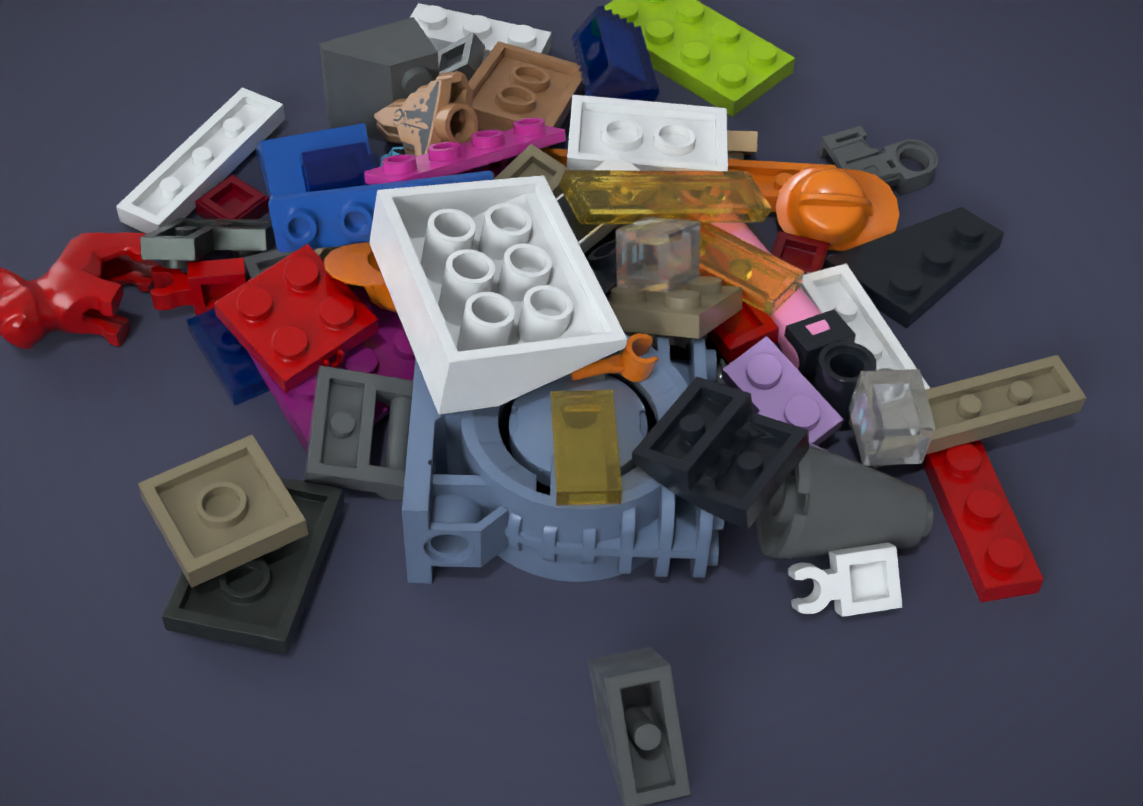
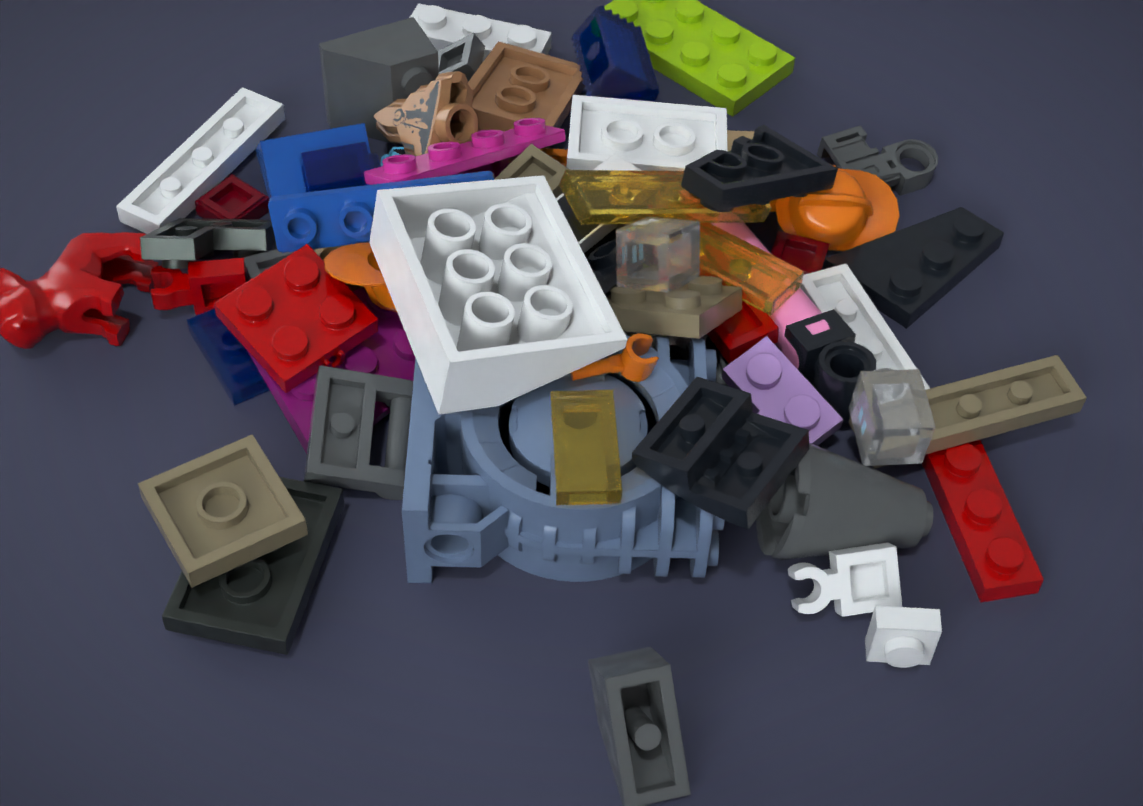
none -> black wing [681,124,838,212]
none -> white plate [865,606,942,668]

